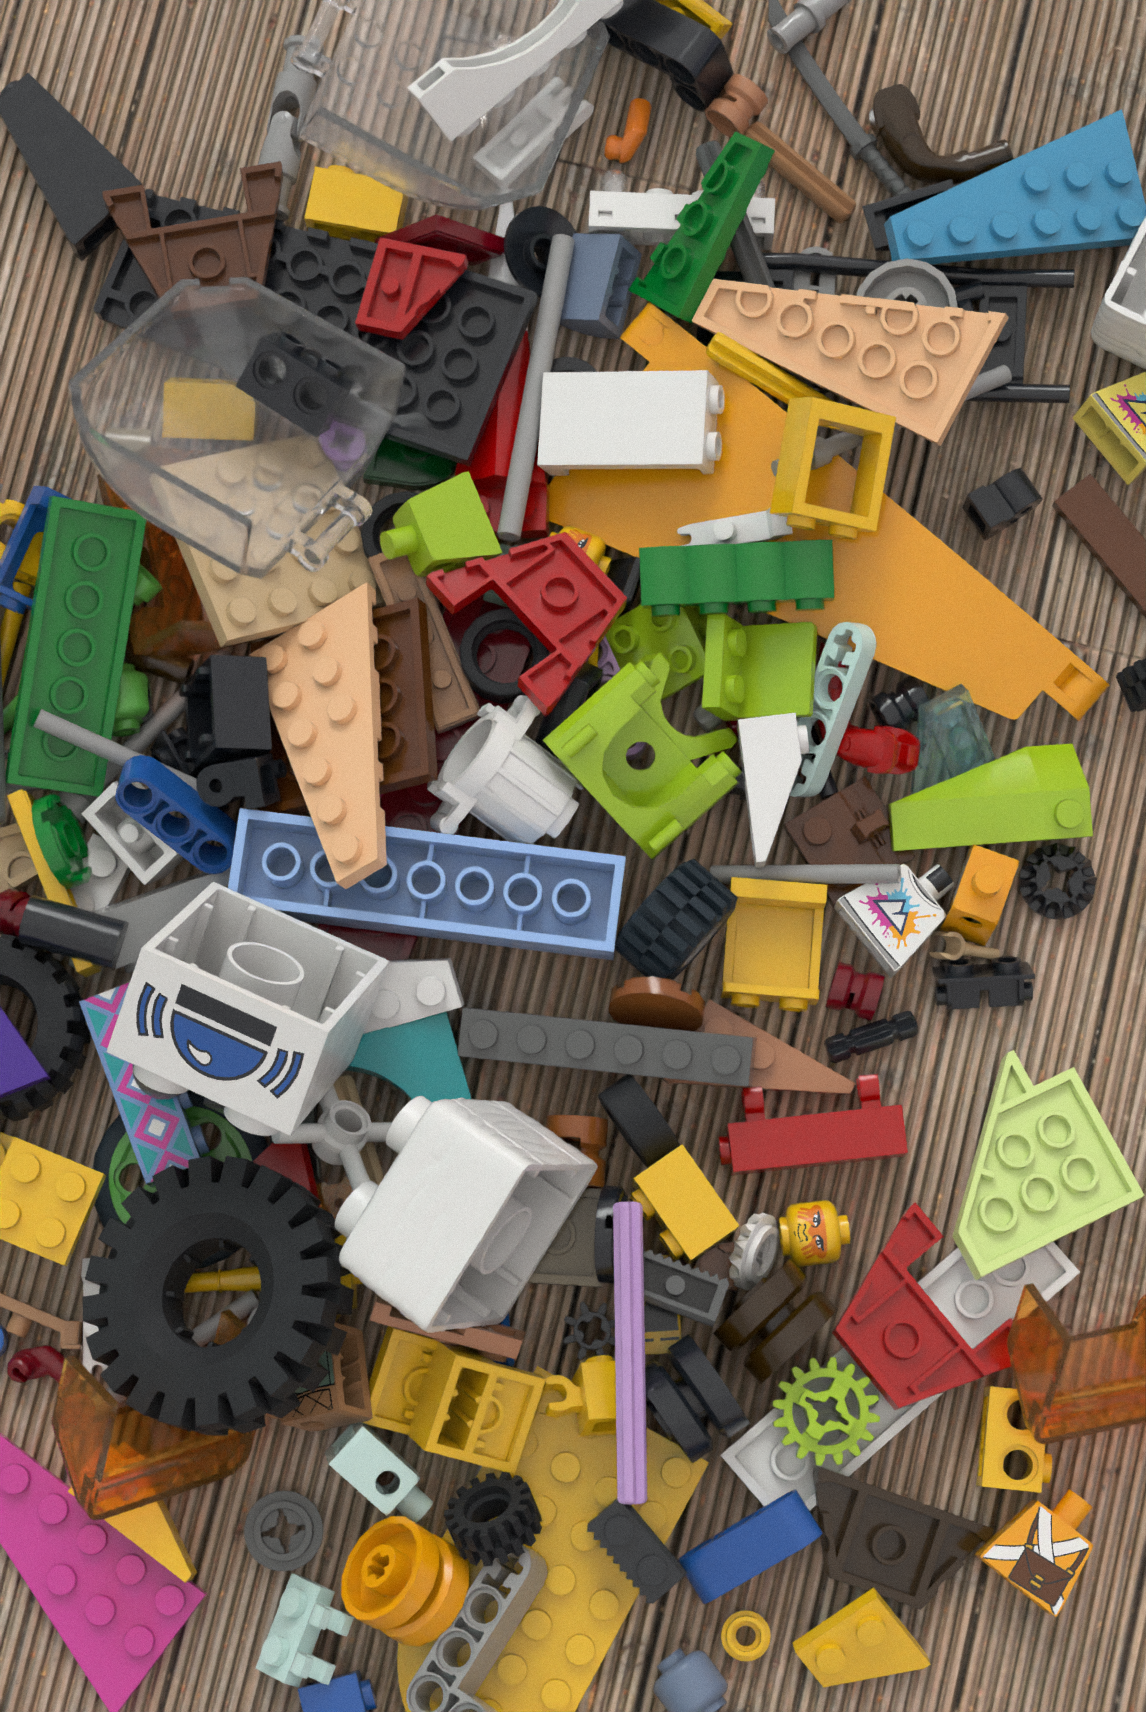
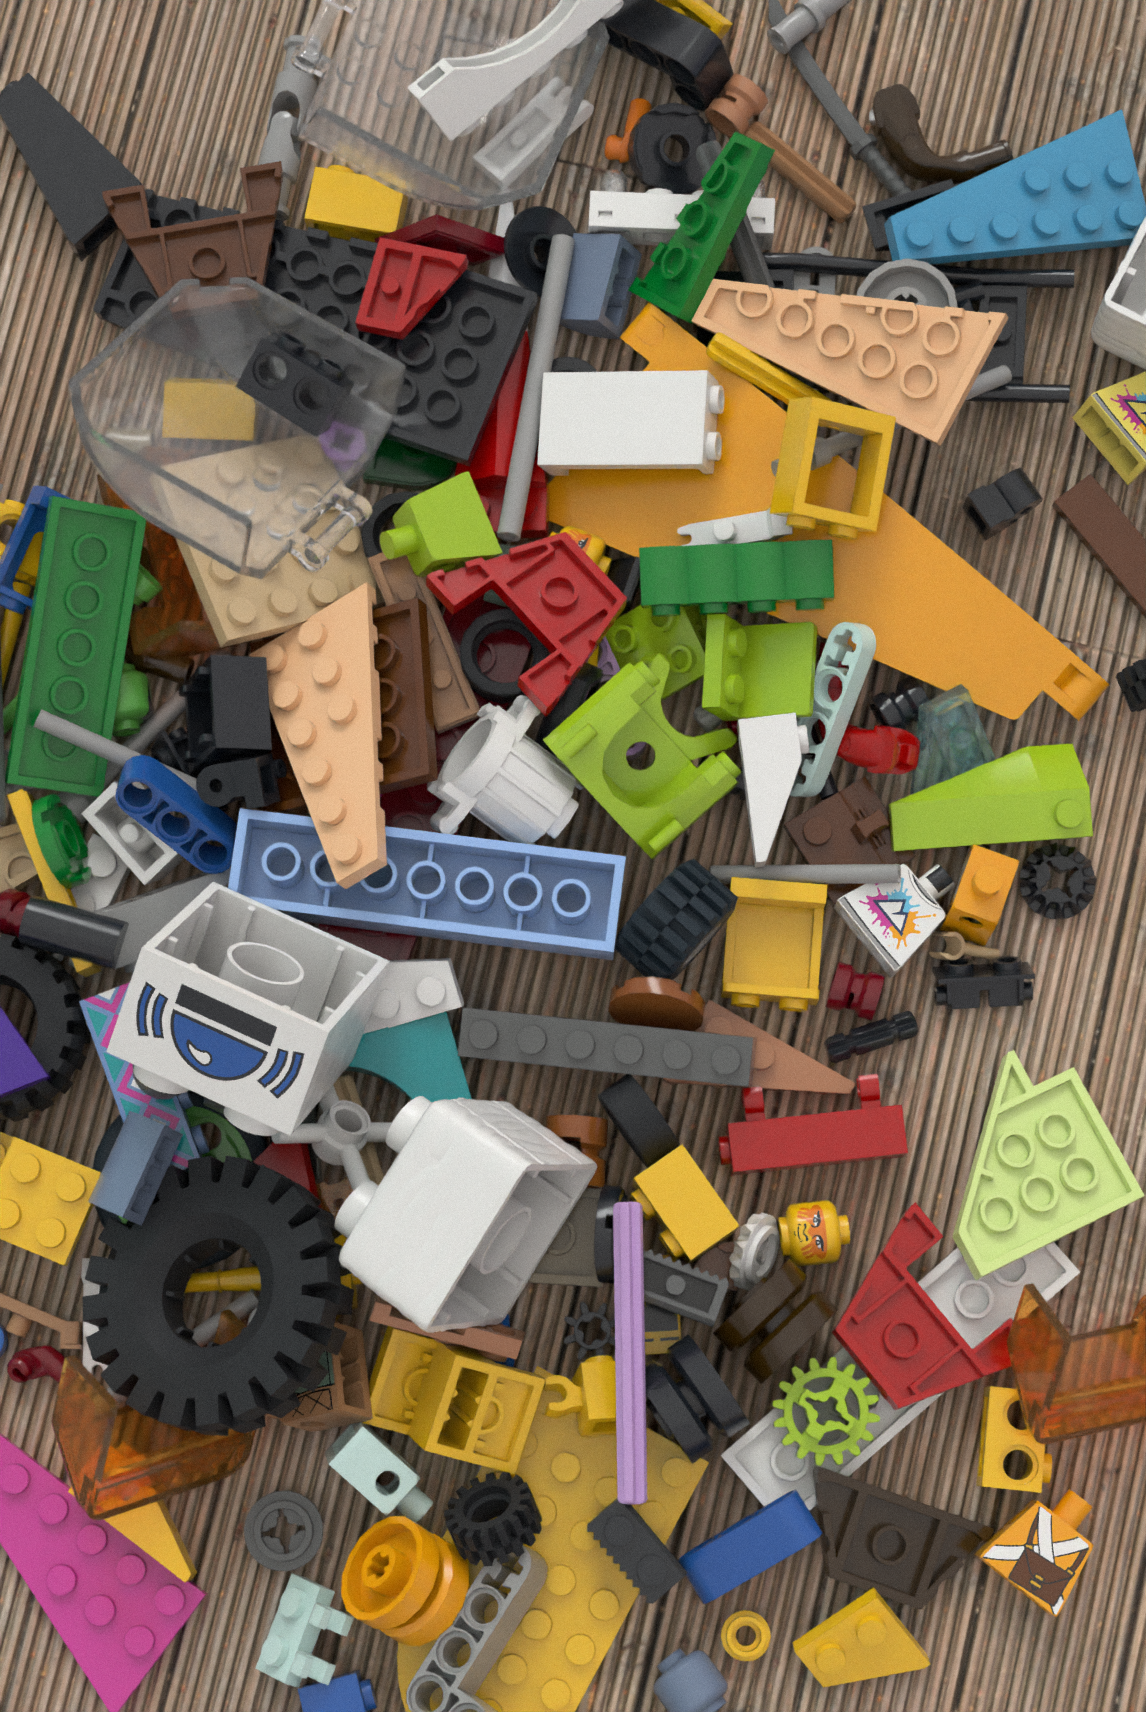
none -> sand blue brick [88,1111,183,1226]
none -> black tile [627,102,717,195]

